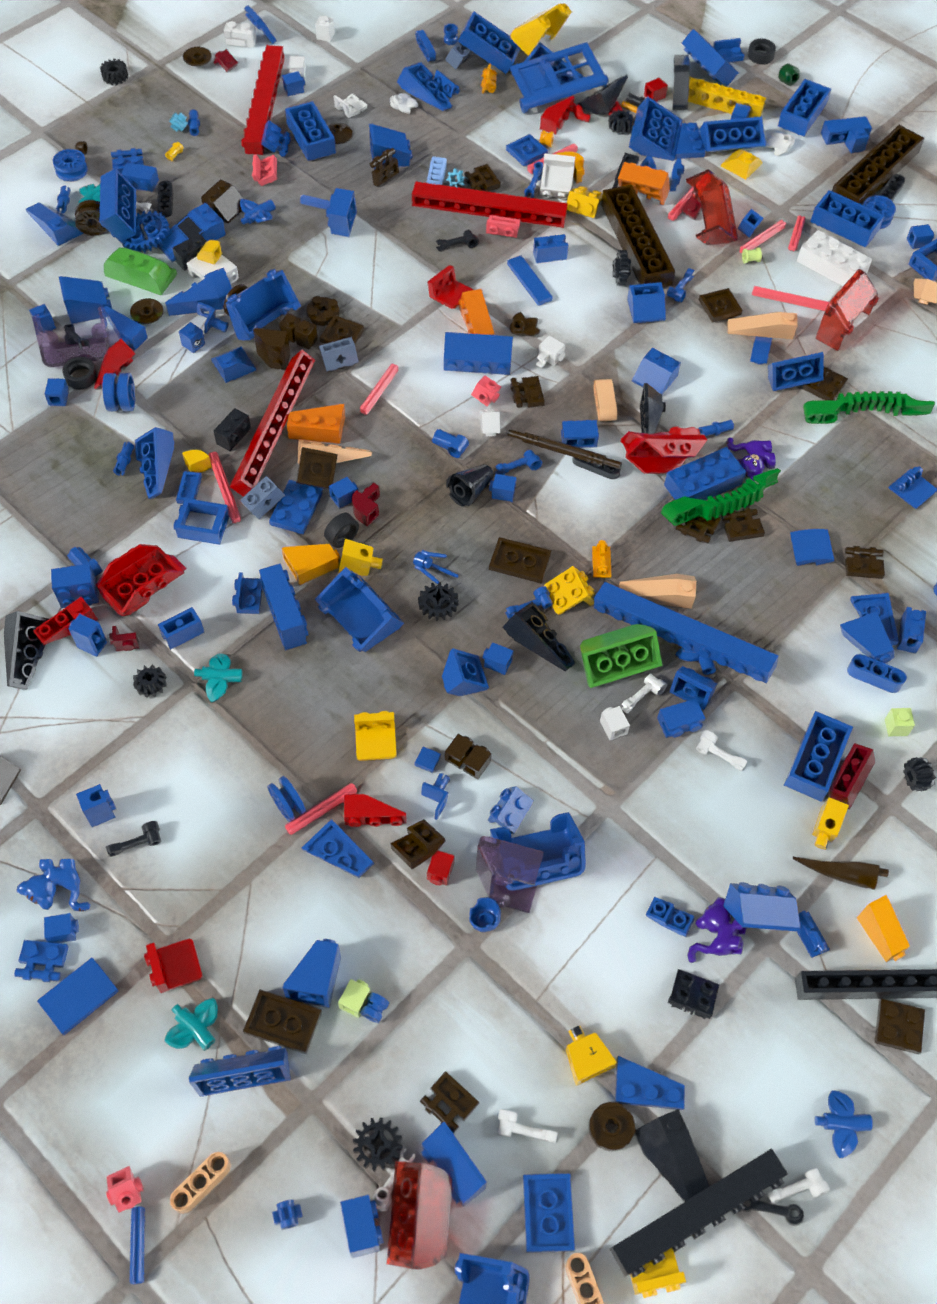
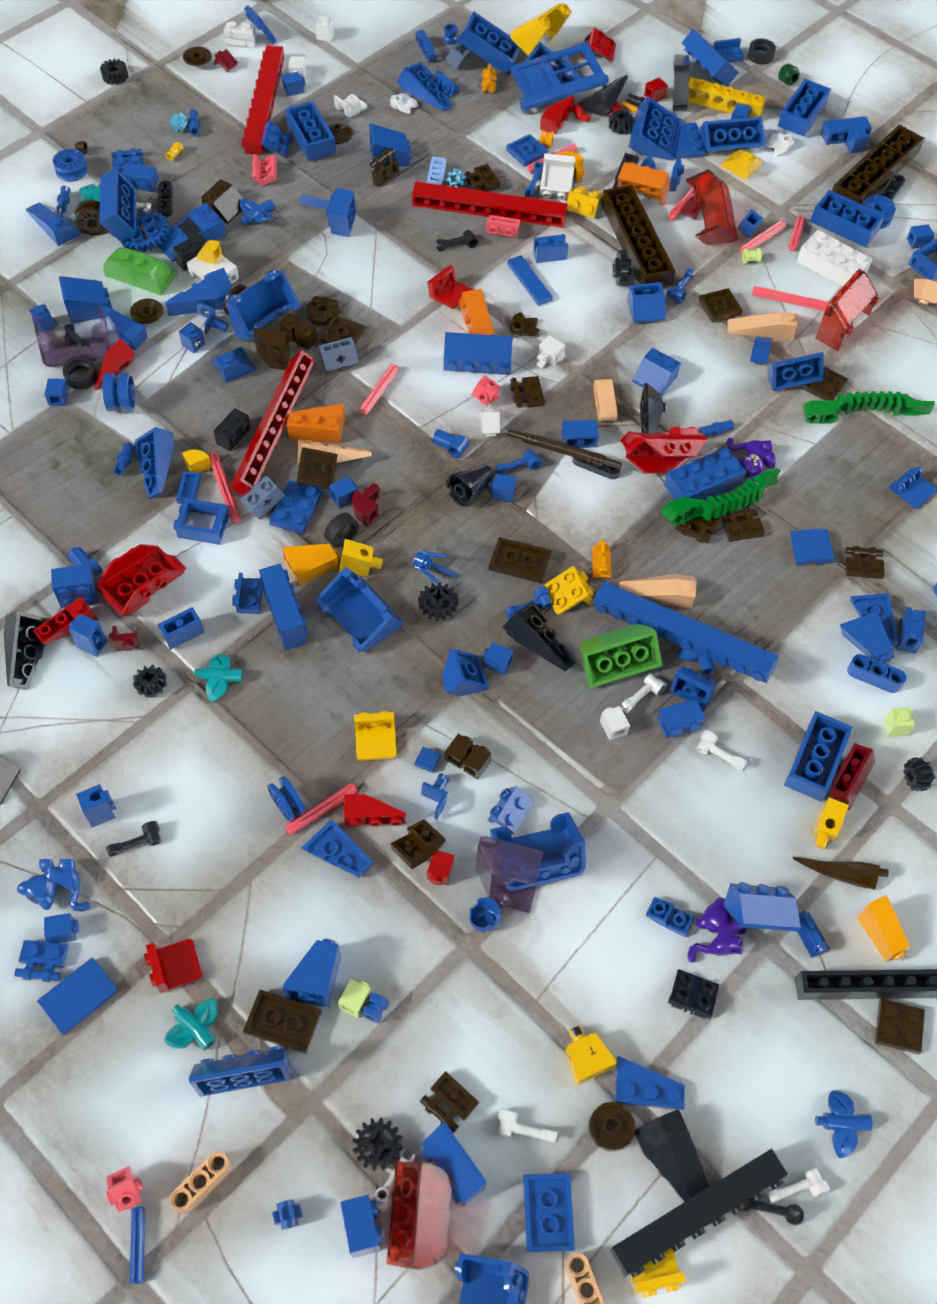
none -> red bracket [581,27,616,62]

